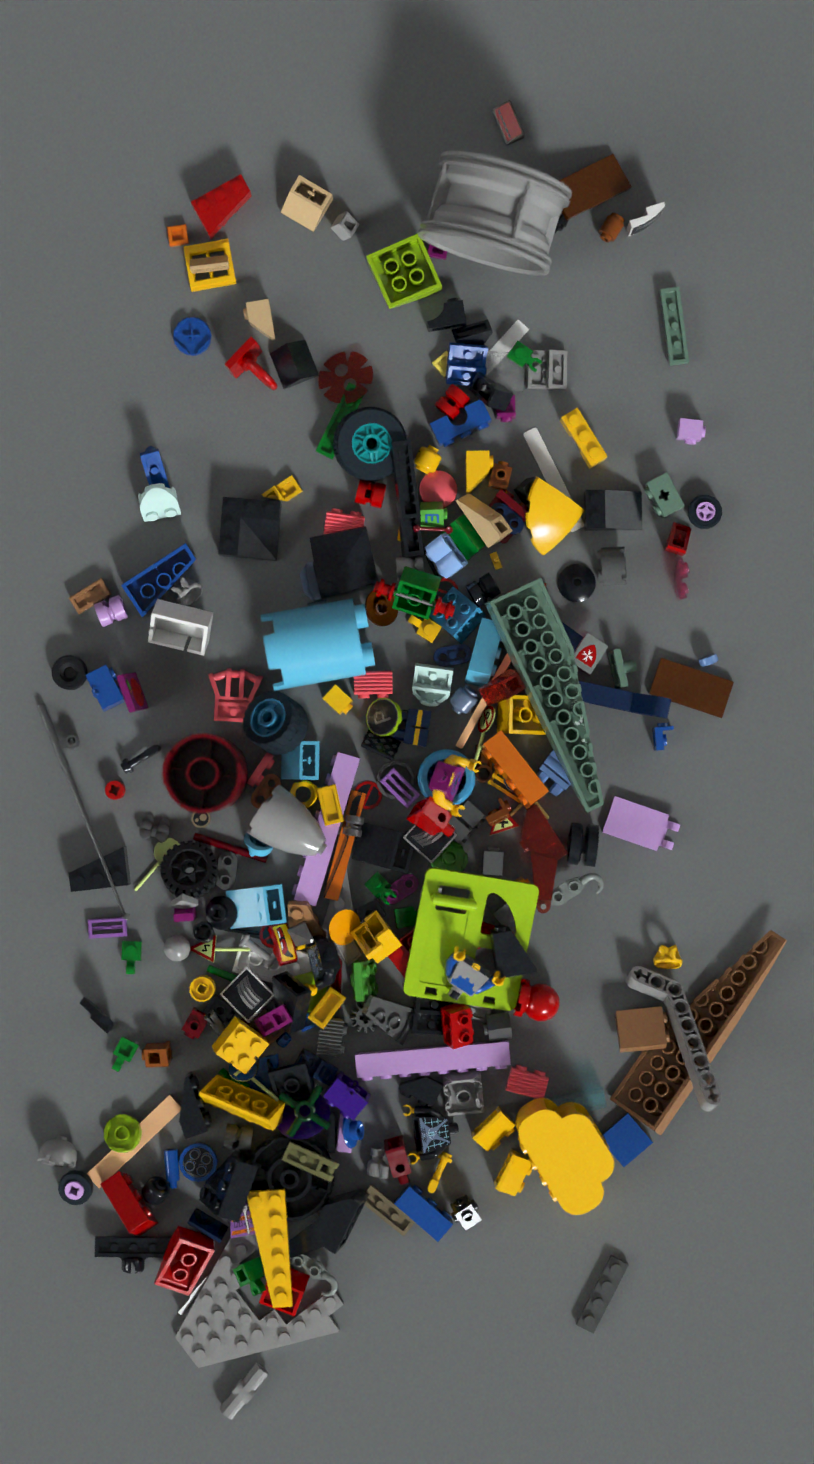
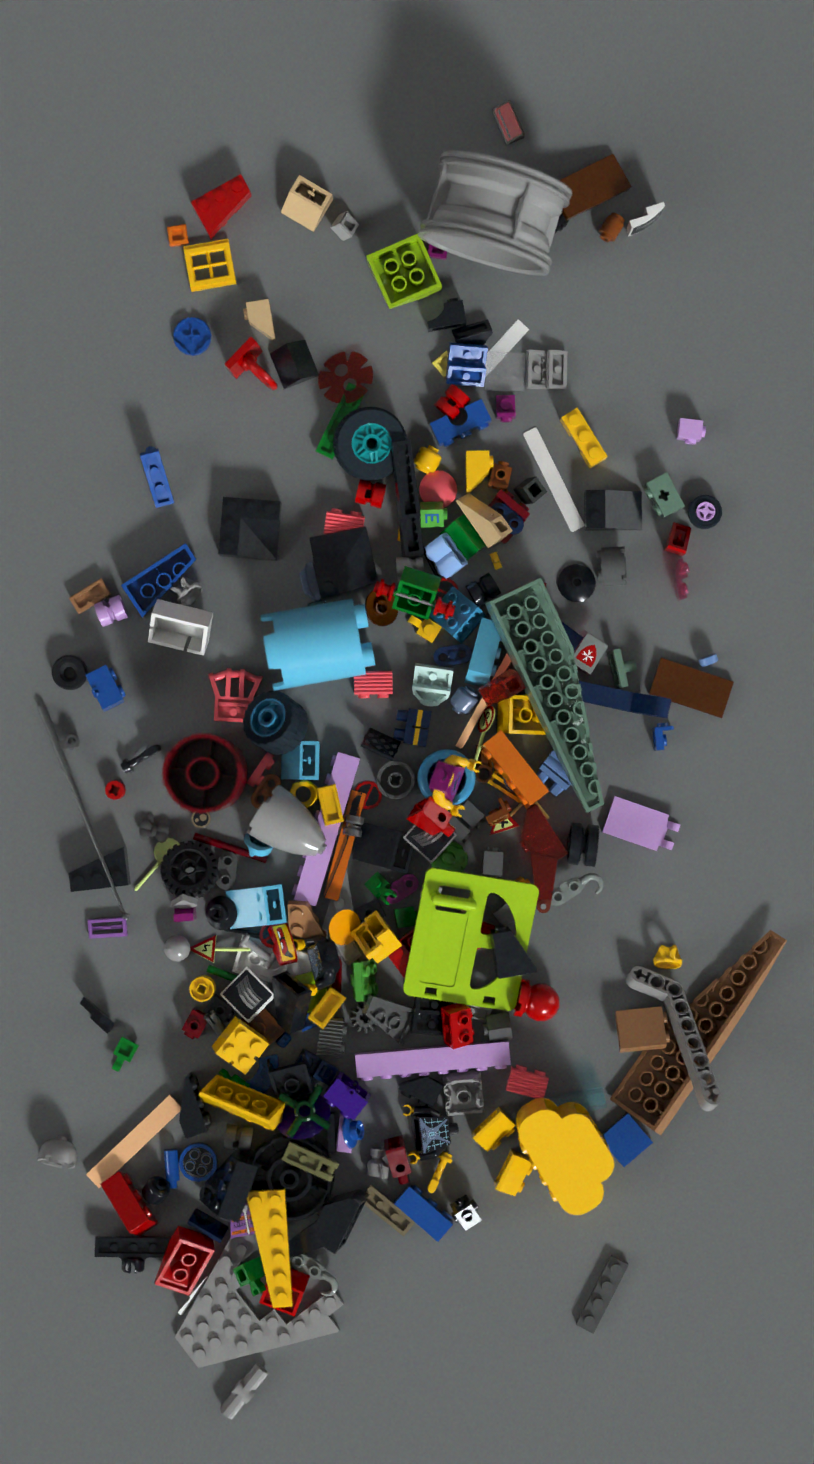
black wheel [58,1170,93,1205] -> none
lime tile [104,1114,142,1153] -> none
magenta tile [117,672,149,713] -> none
green plate [121,941,142,974] -> none
light aqua slope [138,483,181,522] -> none
dark orange brick [142,1041,172,1067] -> none
tan slope [190,255,230,274] -> none
black wheel [193,922,214,943] -> none
piece [228,1063,279,1101] -> none
magenta slope [254,1004,293,1037] -> none
yellow slope [261,475,303,502] -> none
flat silver slope [287,921,314,946] -> none
yellow brick [322,684,353,715] -> none
black tile [366,698,402,737] -> none
medium lavender tile [380,768,420,808] -> none
dark red hinge [413,524,453,534] -> none
torso [445,946,506,1000] -> none
black arch [469,372,513,411] -> none
green plate [506,340,543,373] -> none
yellow brick [526,477,585,555] -> none
sand green plate [660,287,689,366] -> none

